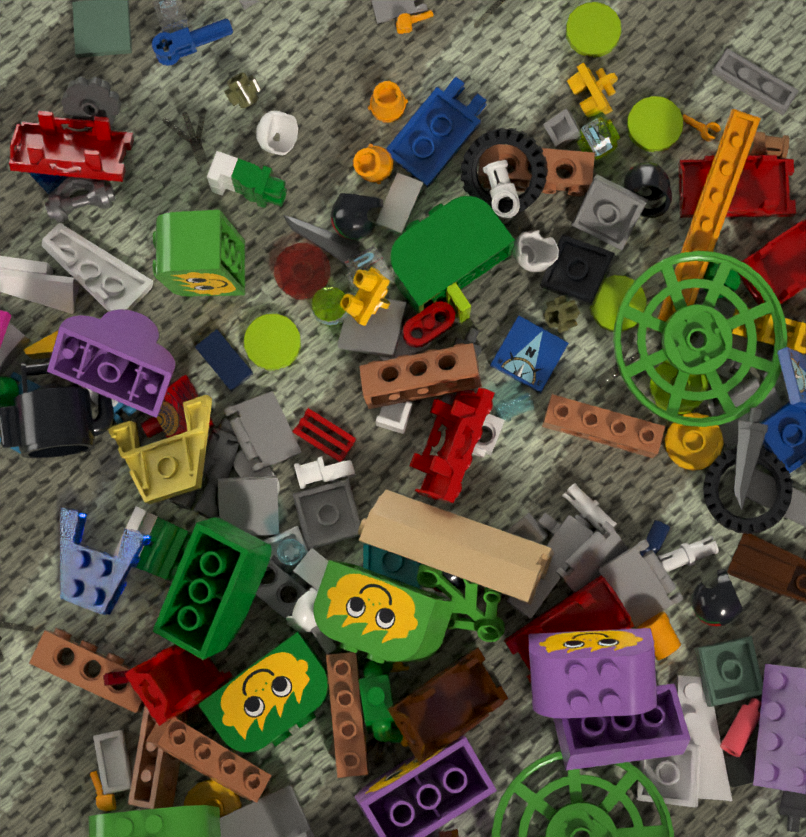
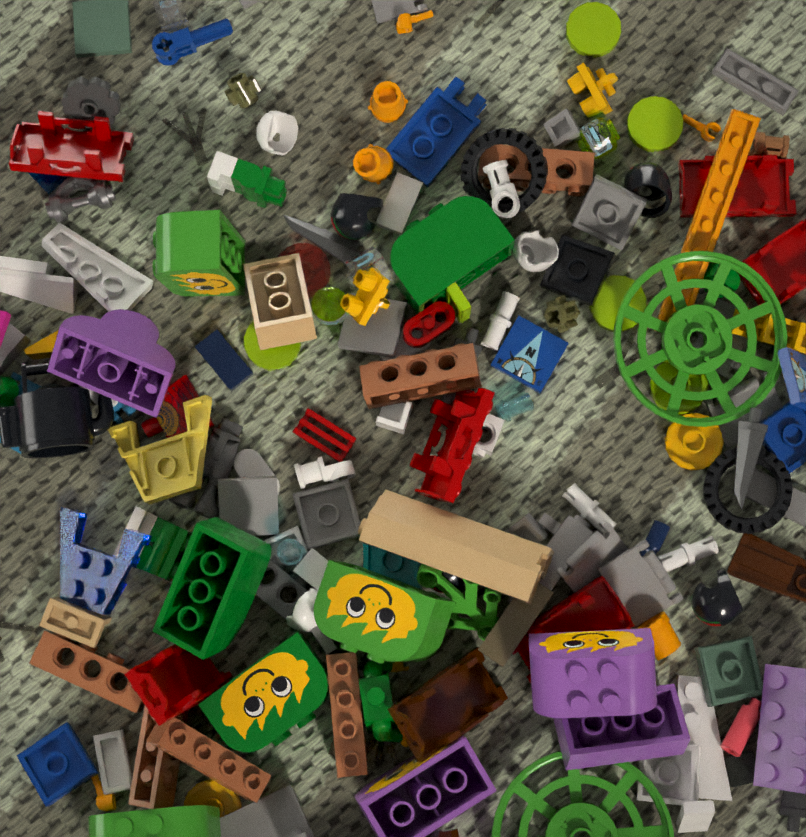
dark red tile [103,670,130,686] -> none
light grey piece [224,391,302,473] -> none
nougat brick [542,394,665,458] -> none
none -> blue tile [17,722,99,807]
none -> tan panel [39,596,112,648]
none -> tan slope [243,253,317,350]
none -> dark tan tile [478,583,554,667]
none -> white pin [481,291,520,351]
none -> white tile [676,800,715,833]

